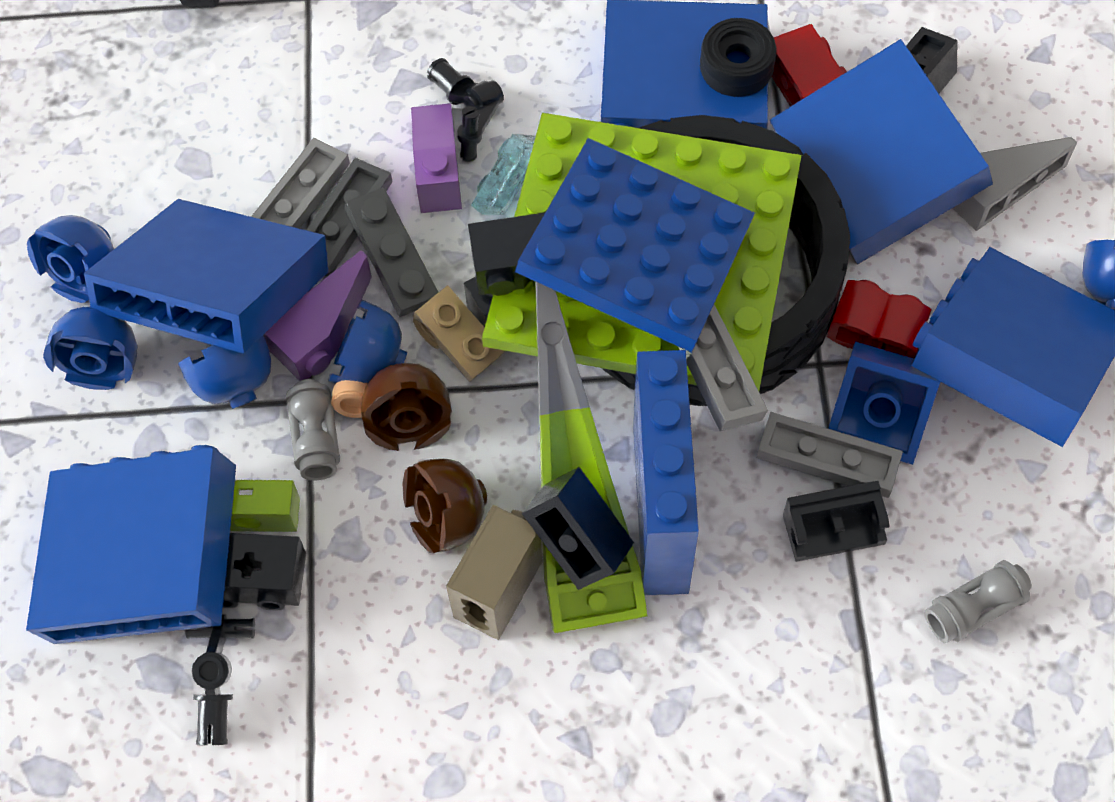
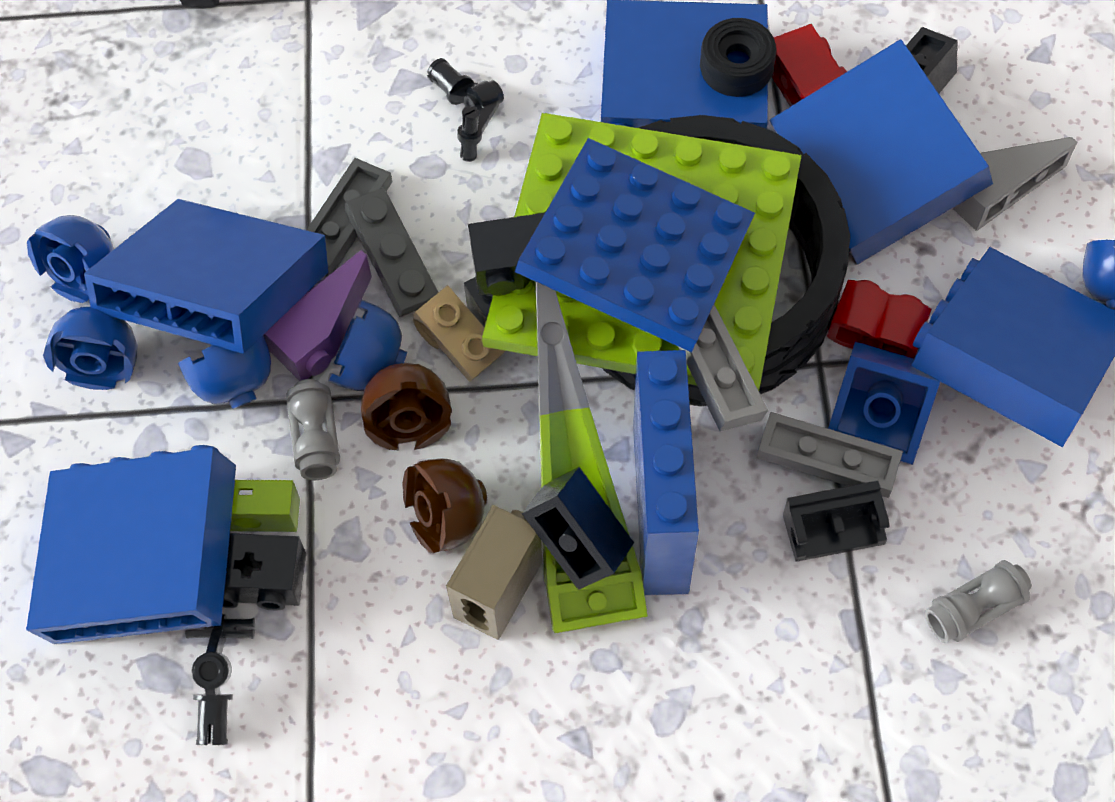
light grey plate [251,137,350,229] -> none
light nougat tile [331,380,368,418] -> none
medium lavender slope [411,103,462,213] -> none
clear light blue plate [471,134,535,215] -> none

